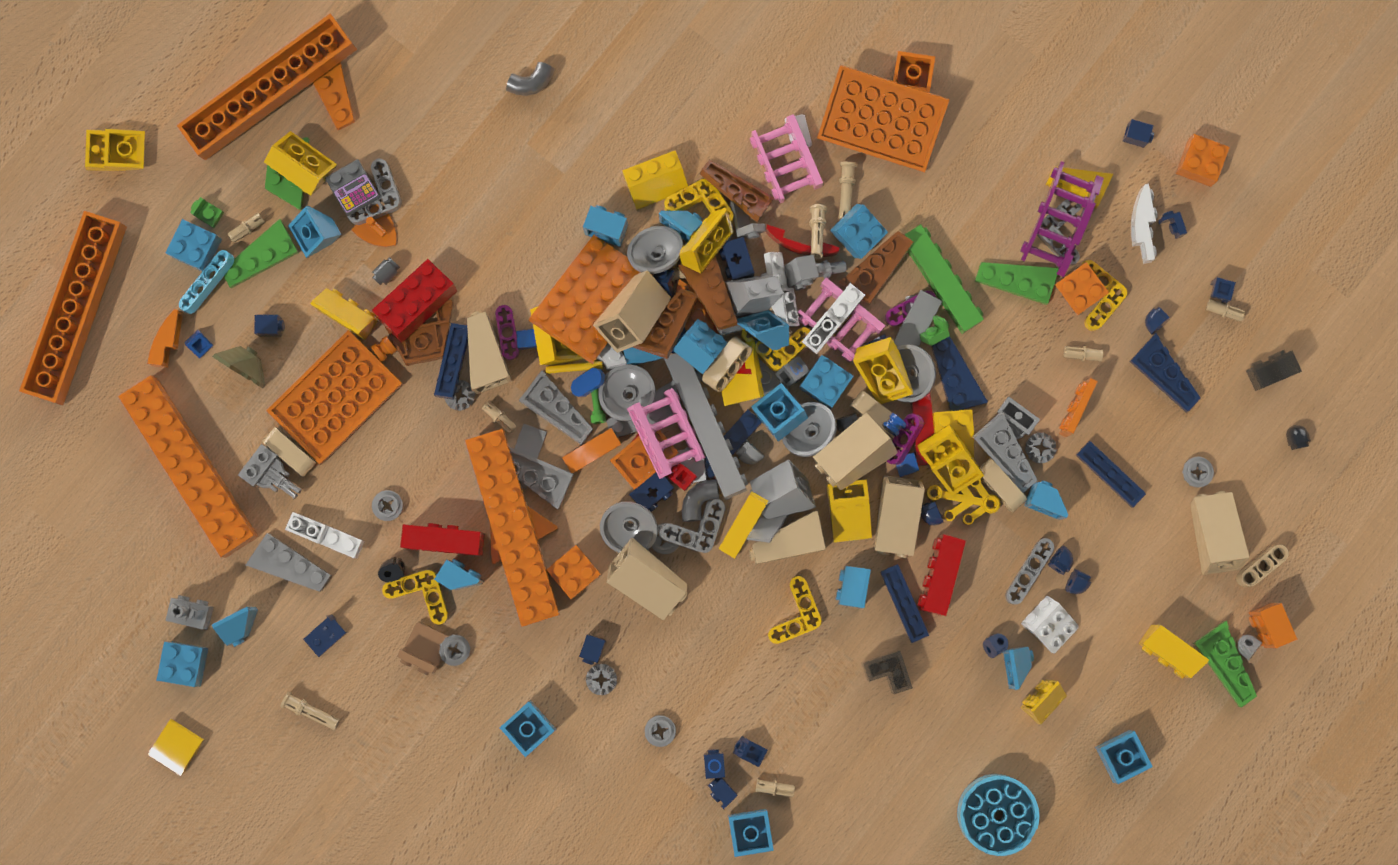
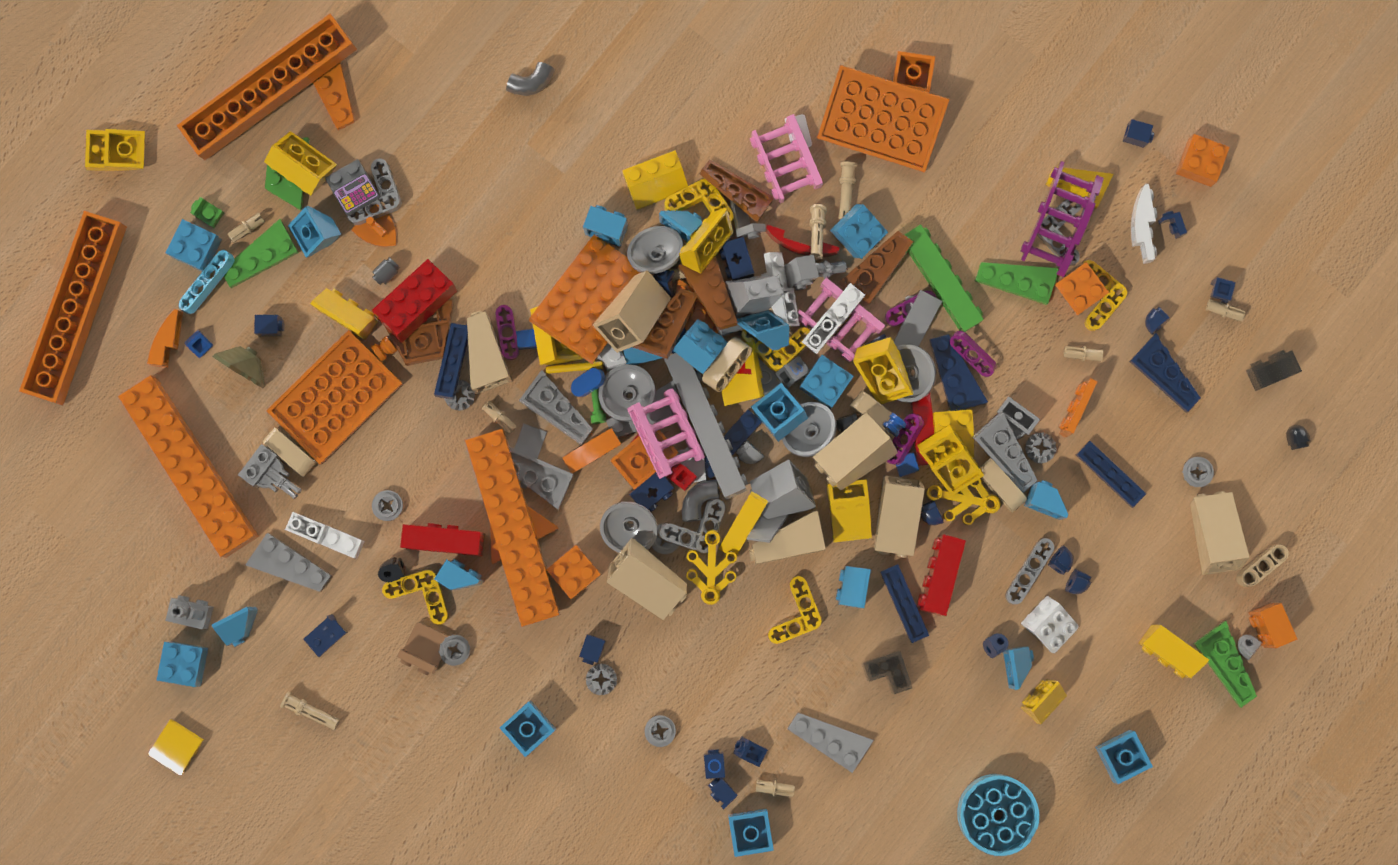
bright green bracket [919,315,950,346] -> none
none -> yellow plant [686,530,737,605]
none -> light grey wing [787,713,874,773]
none -> magenta beam [950,331,997,377]

